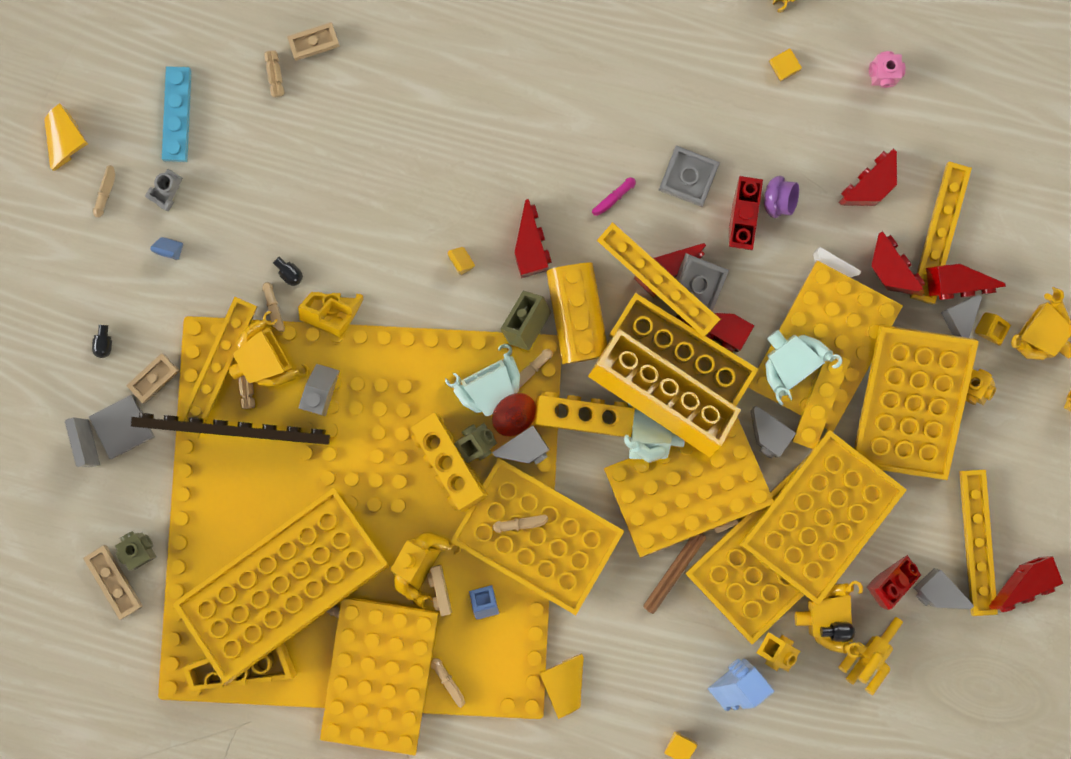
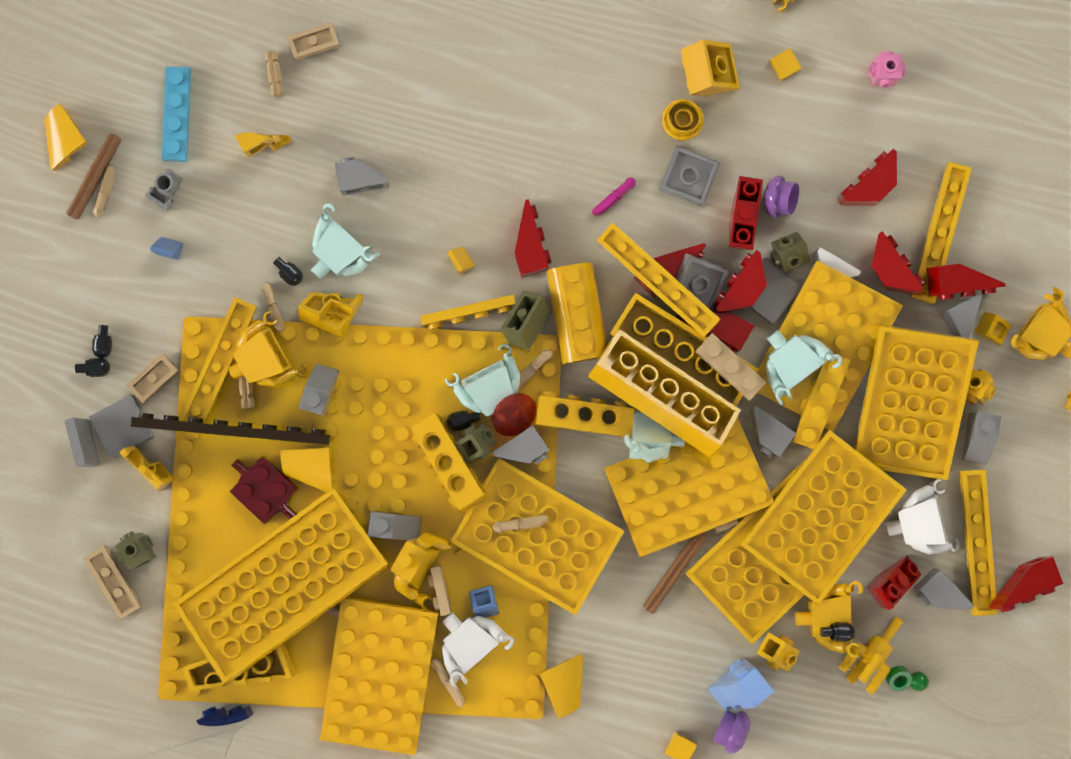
none -> medium nougat axle [66,133,121,220]
none -> black cylinder [75,358,110,377]
none -> yellow slope [119,445,175,491]
none -> clear blue slope [196,705,253,726]
none -> dark red plate [230,456,299,524]
none -> yellow slope [235,132,292,158]
none -> yellow slope [280,447,333,493]
none -> light aqua torso [311,203,380,279]
none -> light grey slope [335,157,389,196]
none -> light grey slope [368,511,422,540]
none -> yellow plate [420,294,516,330]
none -> white torso [442,612,514,690]
none -> black cylinder [447,410,481,431]
none -> yellow piece [662,99,704,141]
none -> yellow slope [681,40,740,96]
none -> tan plate [695,333,767,401]
none -> red slope [713,250,767,313]
none -> medium lavender piece [713,711,750,754]
none -> light grey tile [750,258,802,325]
none -> olive brick [770,232,810,273]
none -> green plate [885,666,929,691]
none -> white torso [887,479,960,555]
none -> light grey slope [962,412,1001,464]

